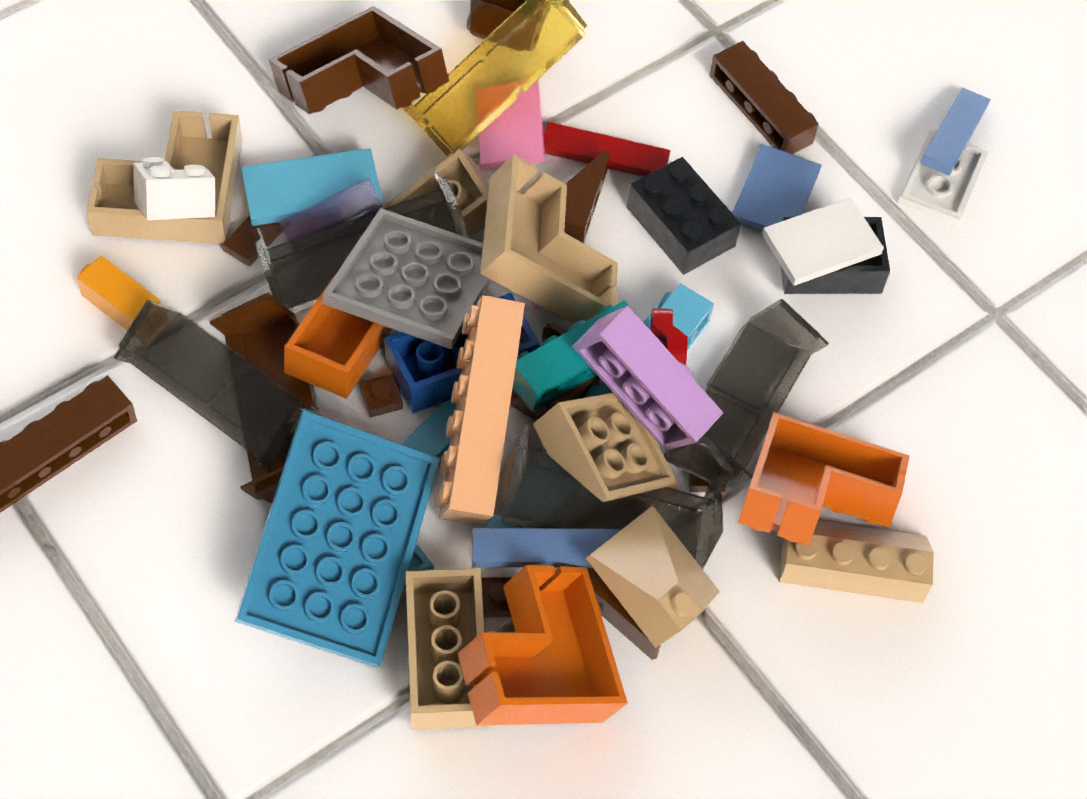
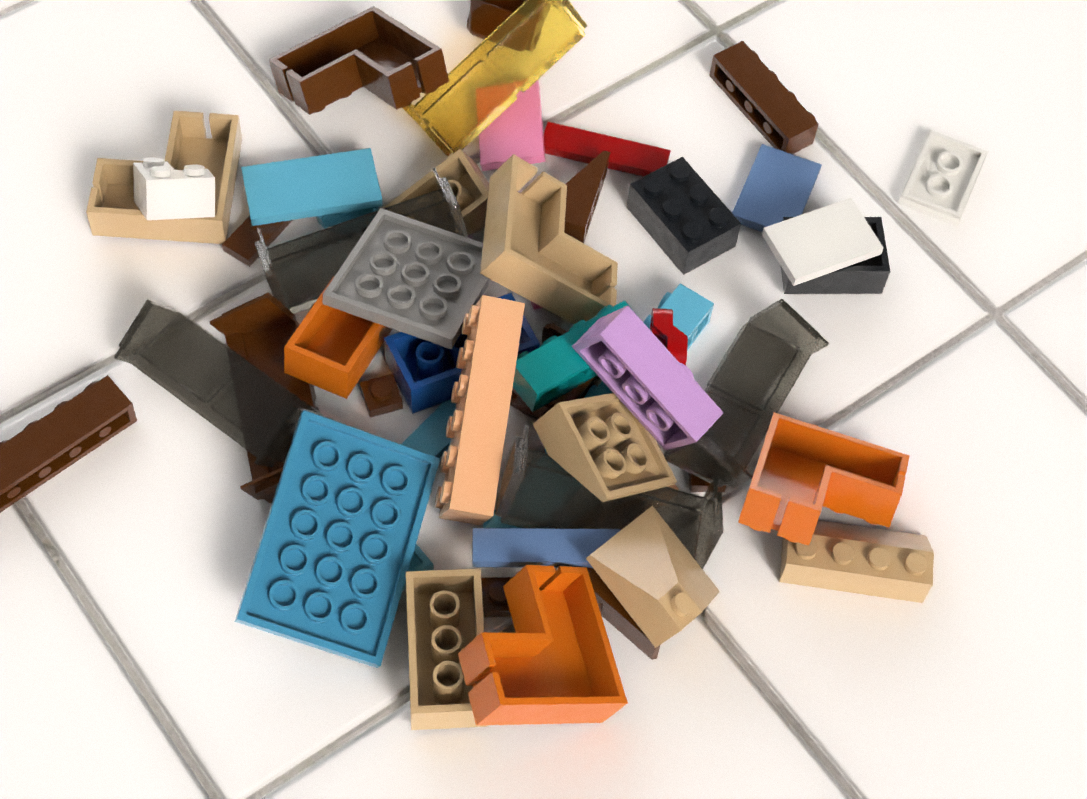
light orange brick [76,256,164,340] -> none
clear purple tile [279,178,384,253] -> none
medium blue tile [920,87,991,176] -> none

